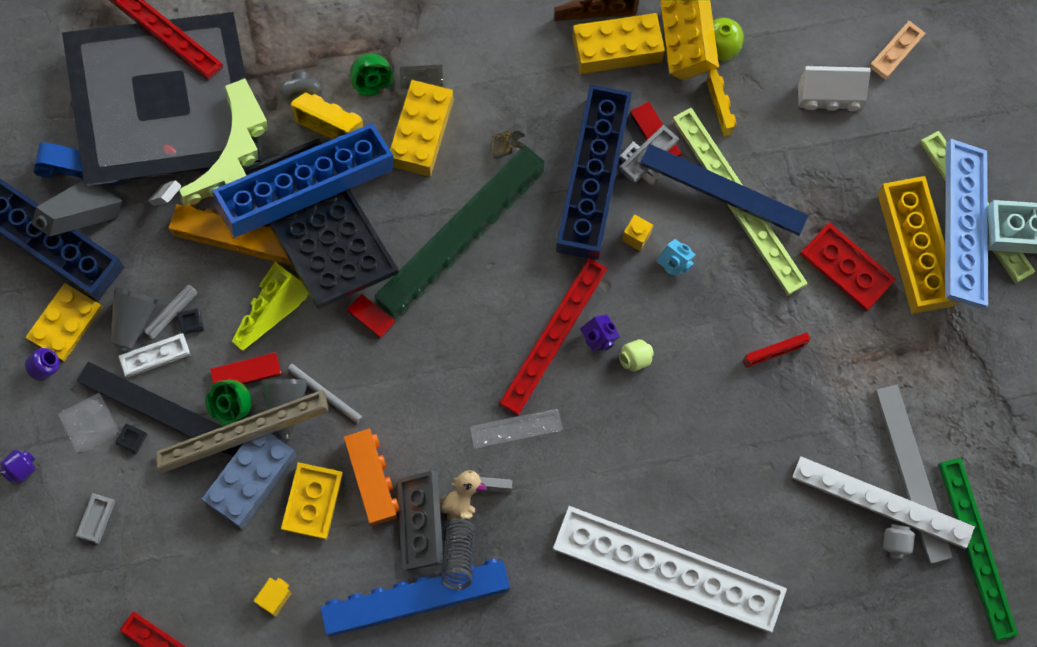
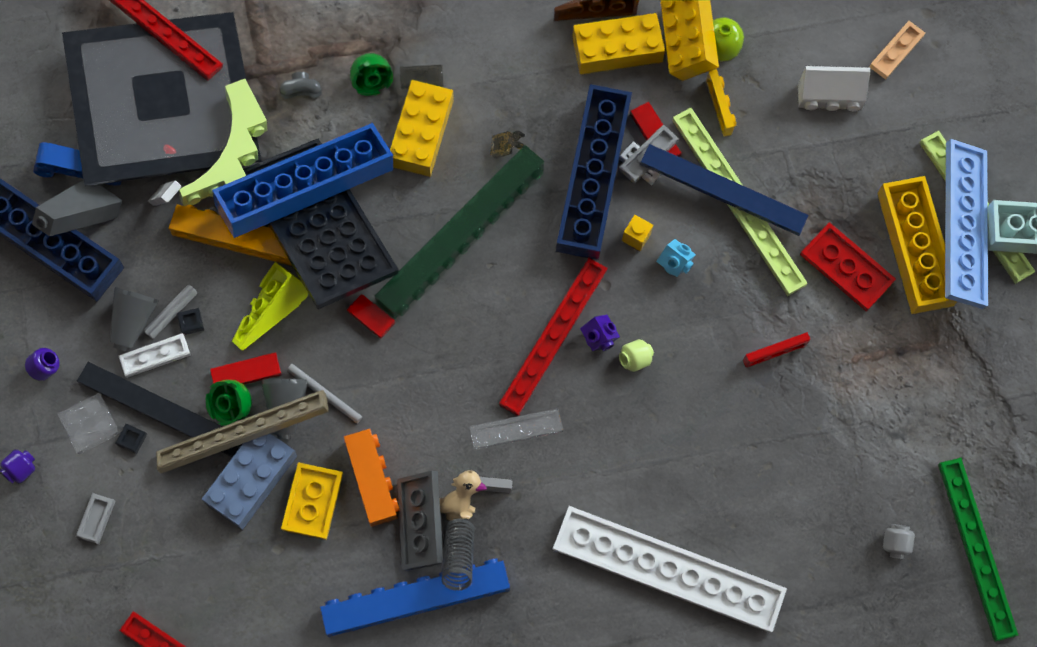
yellow plate [25,283,103,362] -> none
yellow brick [254,578,292,617] -> none
yellow slope [291,92,364,140] -> none
white plate [792,456,974,549] -> none
light grey tile [875,384,953,564] -> none

